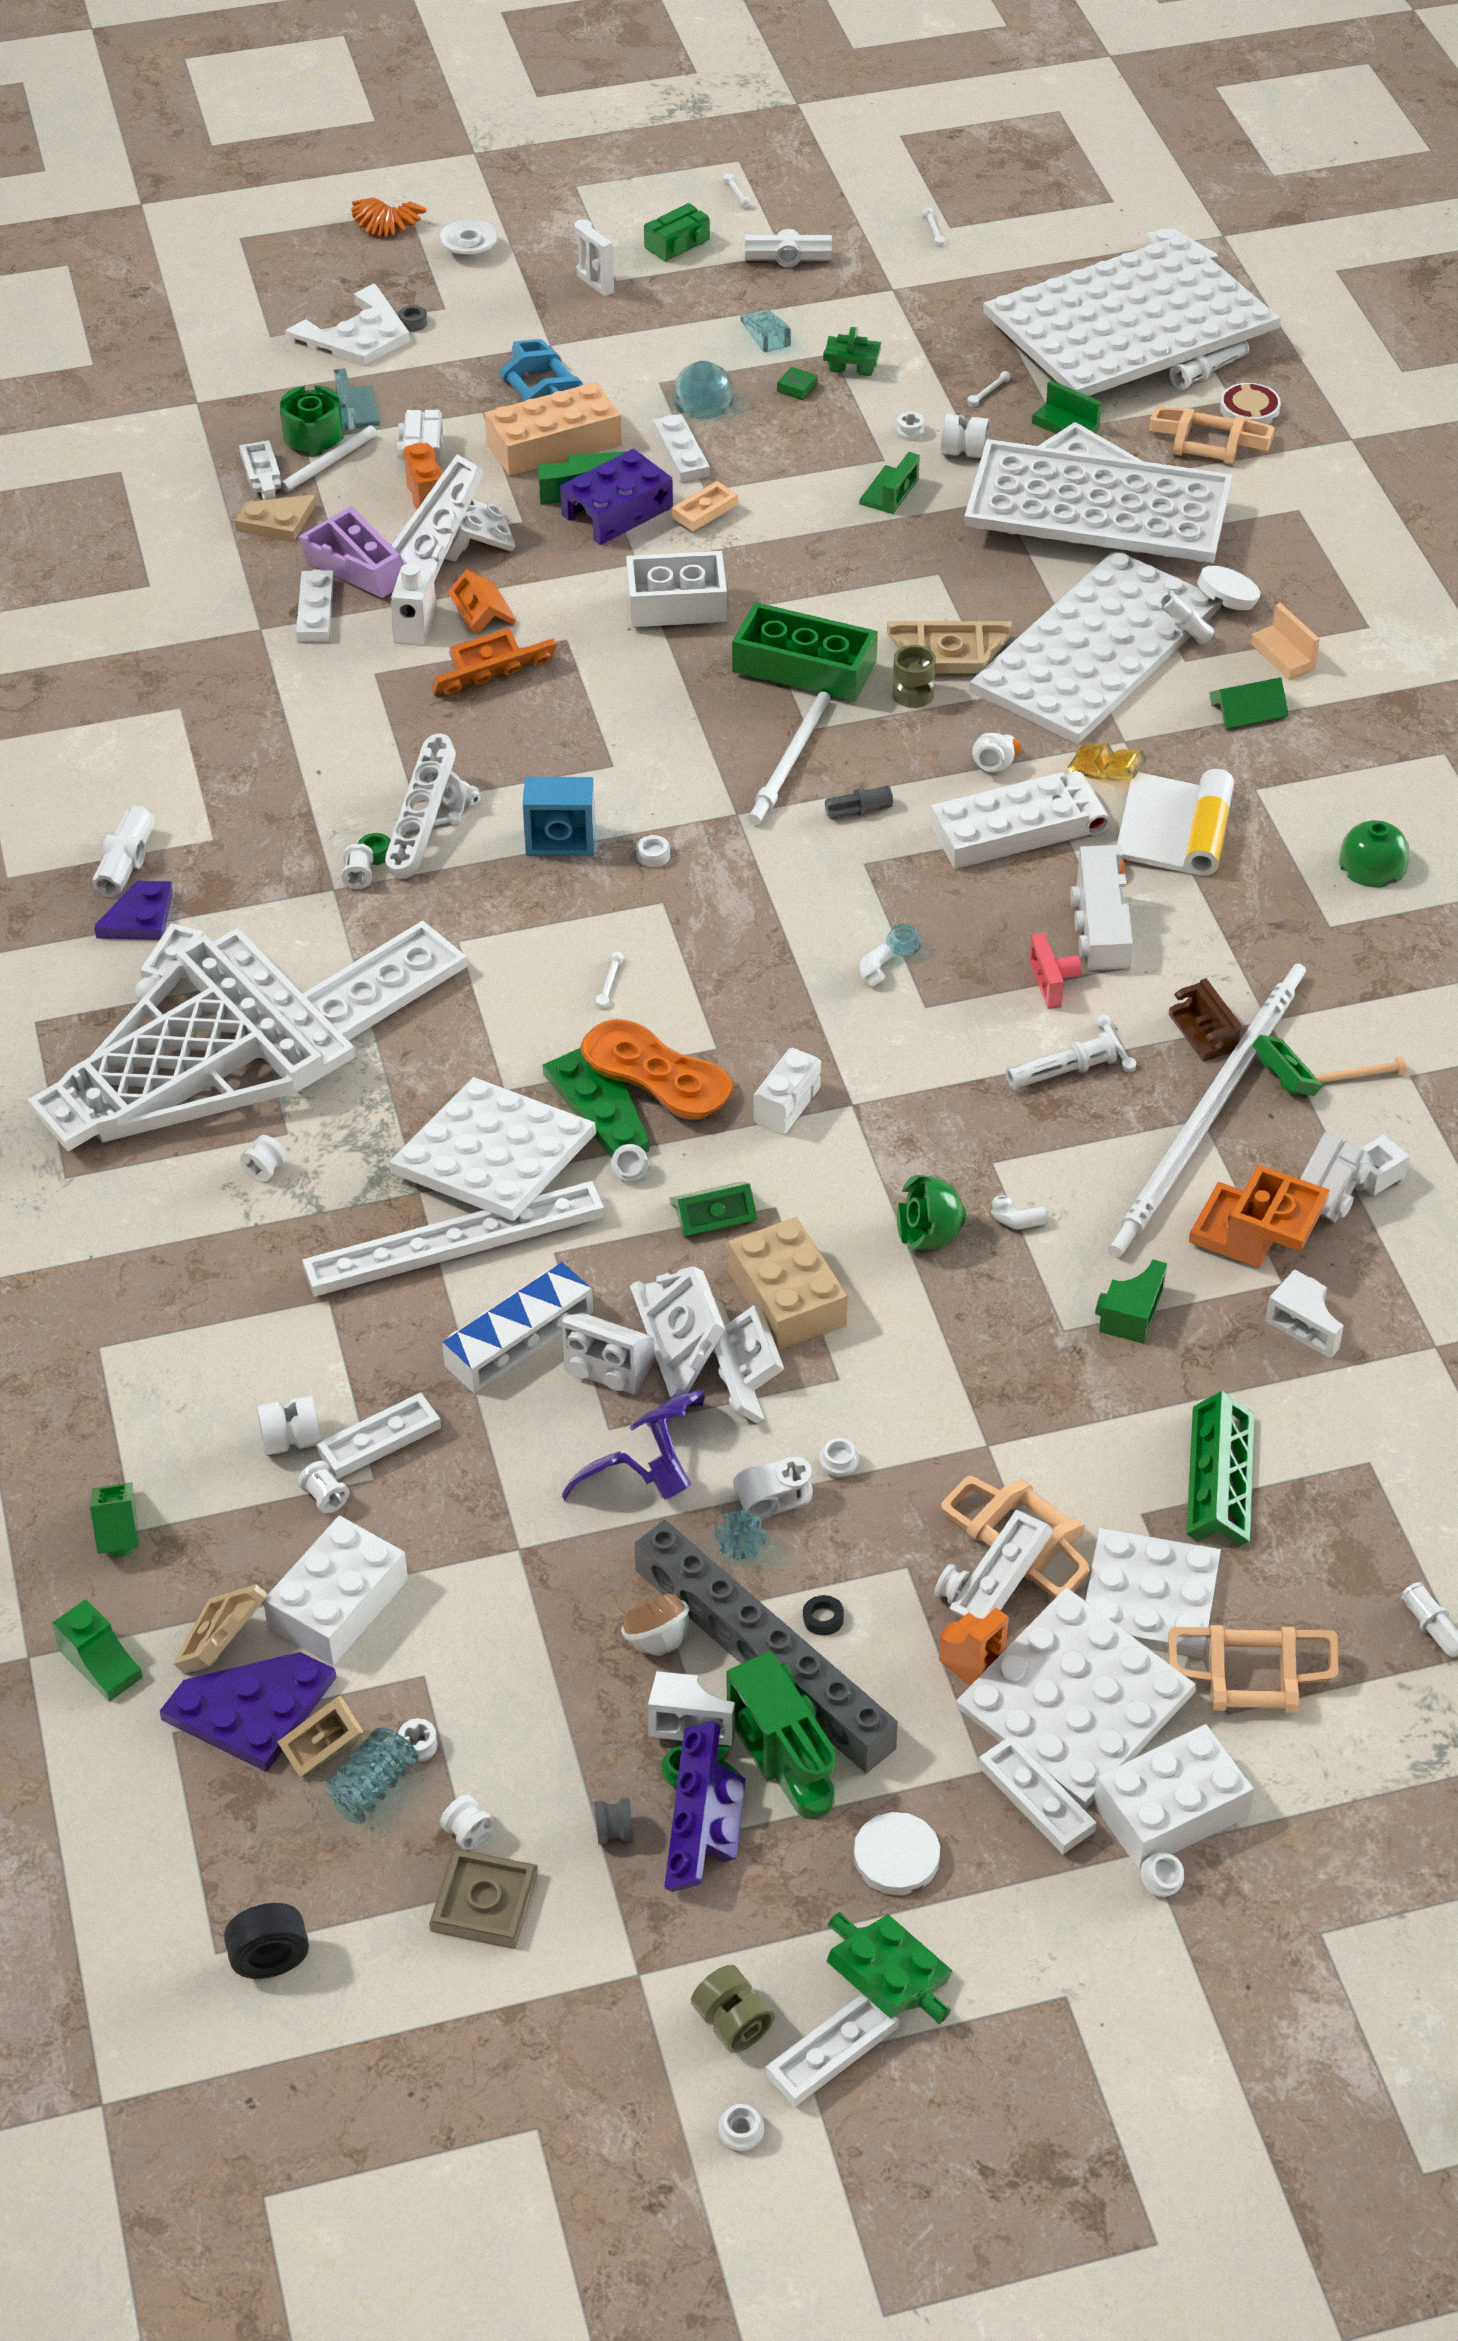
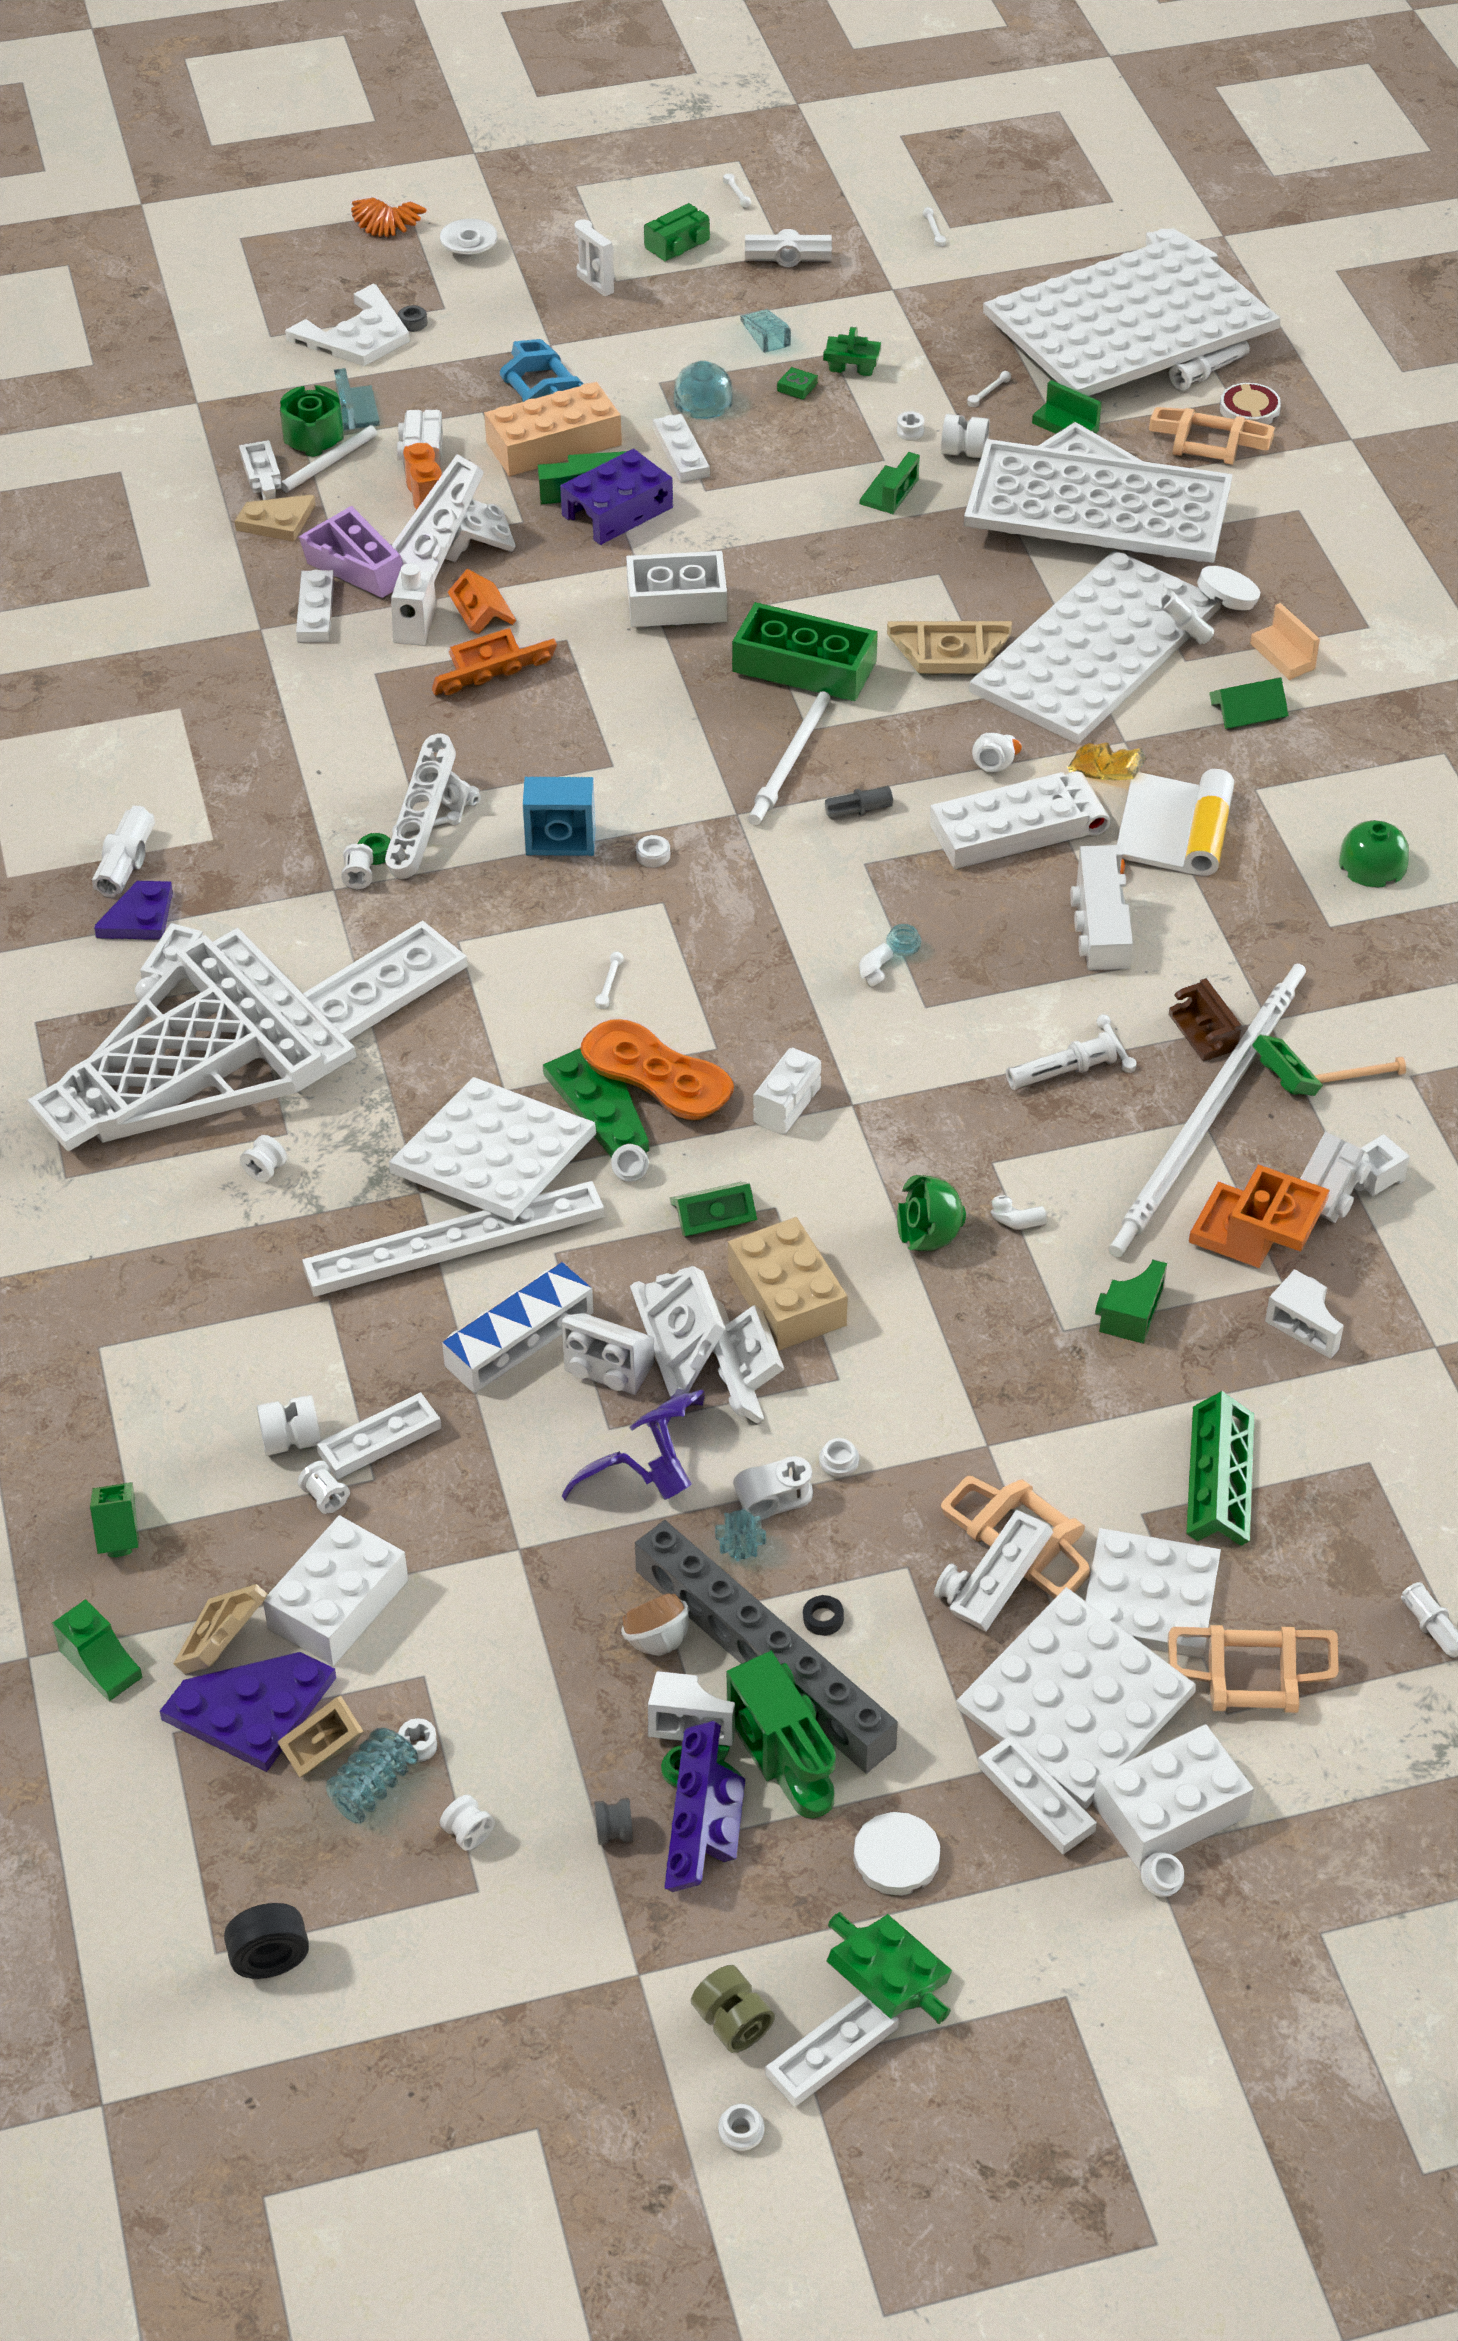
dark tan tile [429,1848,538,1949] -> none
light nougat plate [672,481,738,532] -> none
olive wheel [892,645,936,708] -> none
orange arch [939,1608,1009,1685] -> none
coral tile [1029,933,1082,1009] -> none

